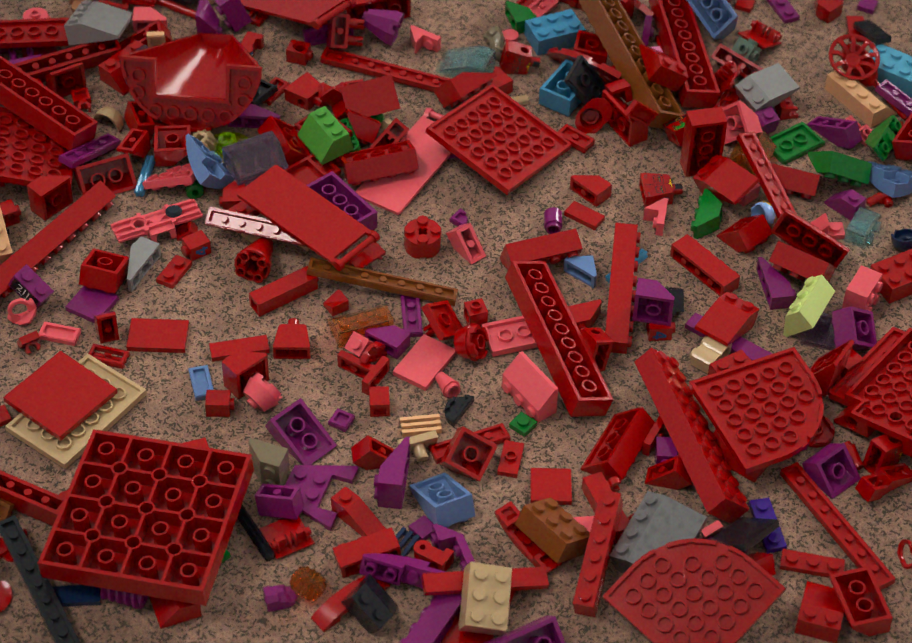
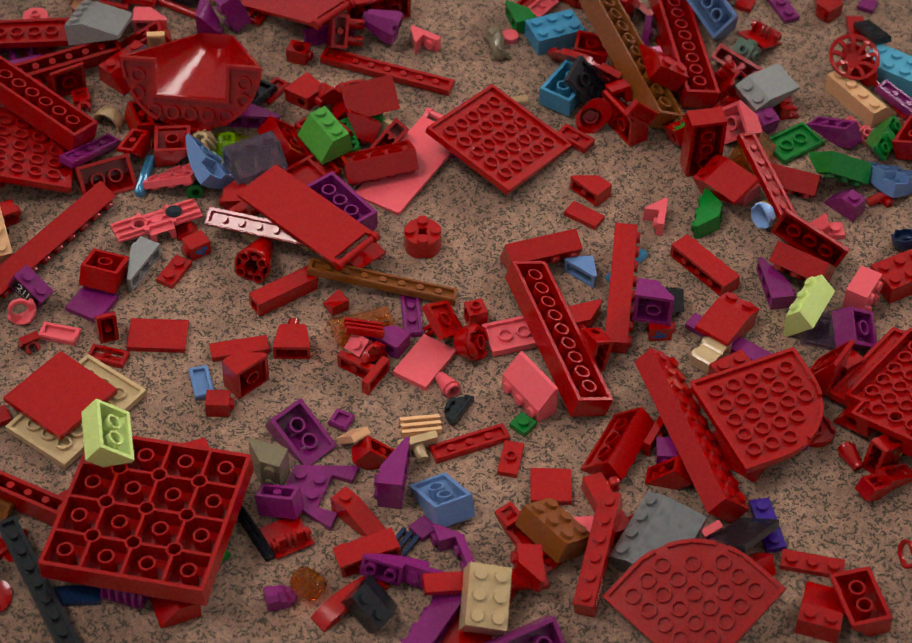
red slope [27,176,73,221] -> none
red leg [241,31,264,58] -> none
coral cone [243,373,283,412] -> none
red brick [369,386,390,417] -> none
red leg [414,540,454,572] -> none
red slope [433,72,497,108] -> none
clear light blue slope [435,45,496,77] -> none
red slope [439,426,498,482] -> none
coral slope [446,223,486,265] -> none
magenta tile [449,208,468,226] -> none
red slope [491,66,513,94] -> none
red torso [499,39,540,75] -> none
magenta brick [544,207,563,234] -> none
red torso [639,173,683,208] -> none
red slope [716,214,773,253] -> none
red plate [780,462,896,590] -> none
magenta slope [801,443,861,499] -> none
clear light blue brick [844,207,881,249] -> none
none -> yellowish green slope [81,399,134,467]
none -> light nougat tile [336,426,370,445]
none -> red tile [343,317,385,338]
none -> red slope [510,543,545,592]

